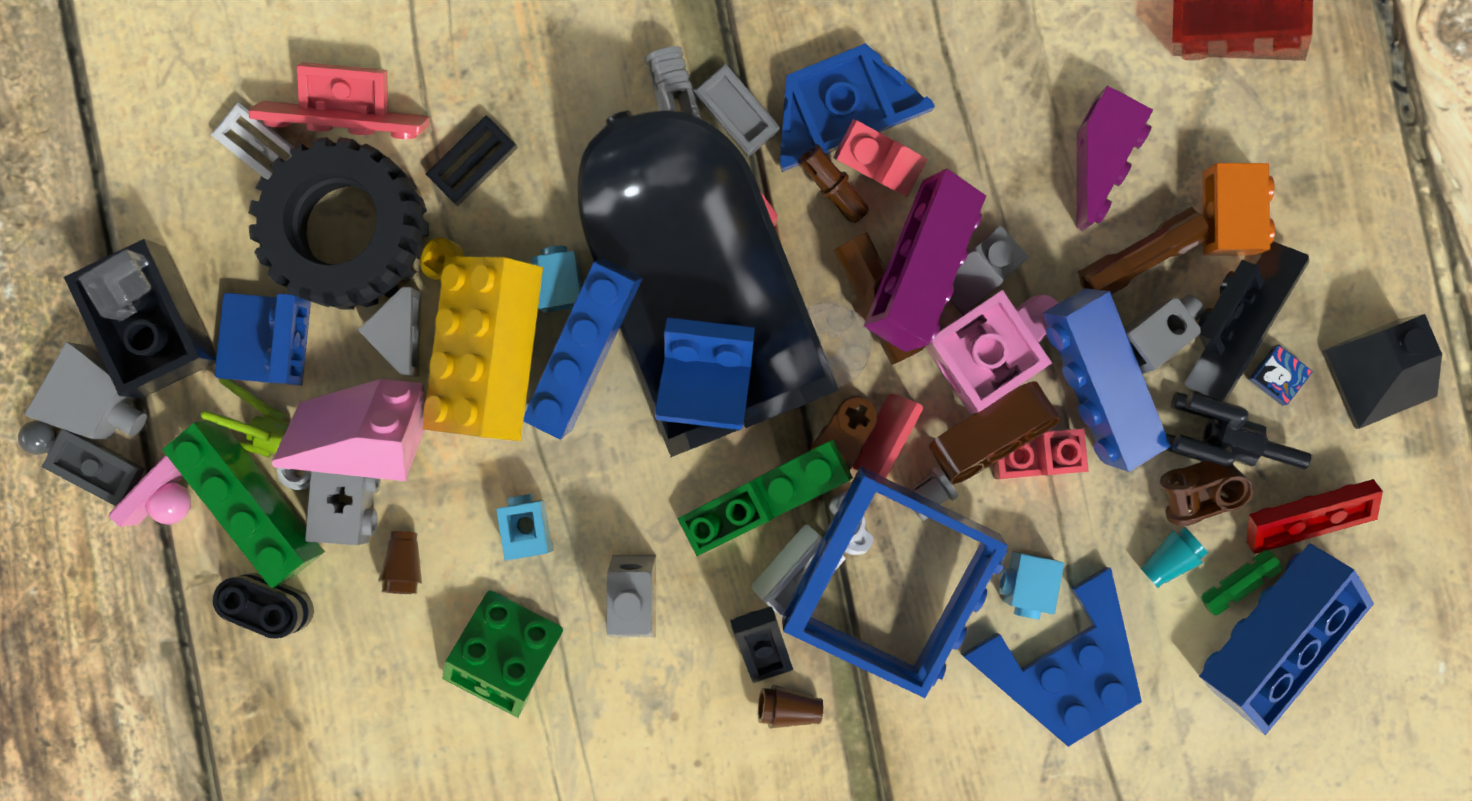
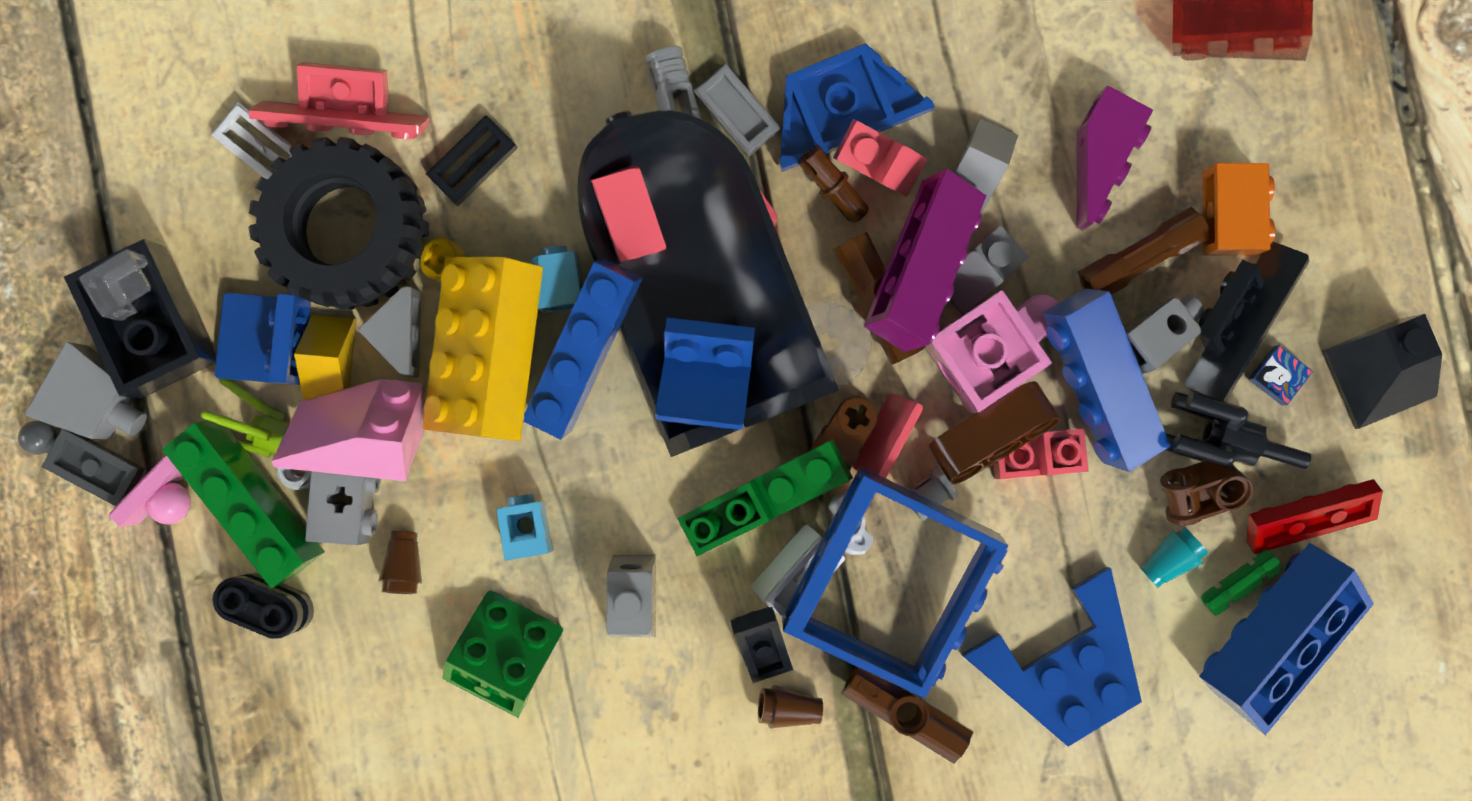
medium azure brick [999,551,1064,619] -> none
none -> yellow slope [294,315,357,400]
none -> coral slope [591,166,666,262]
none -> reddish brown piece [841,666,973,764]
none -> light grey slope [954,118,1018,213]

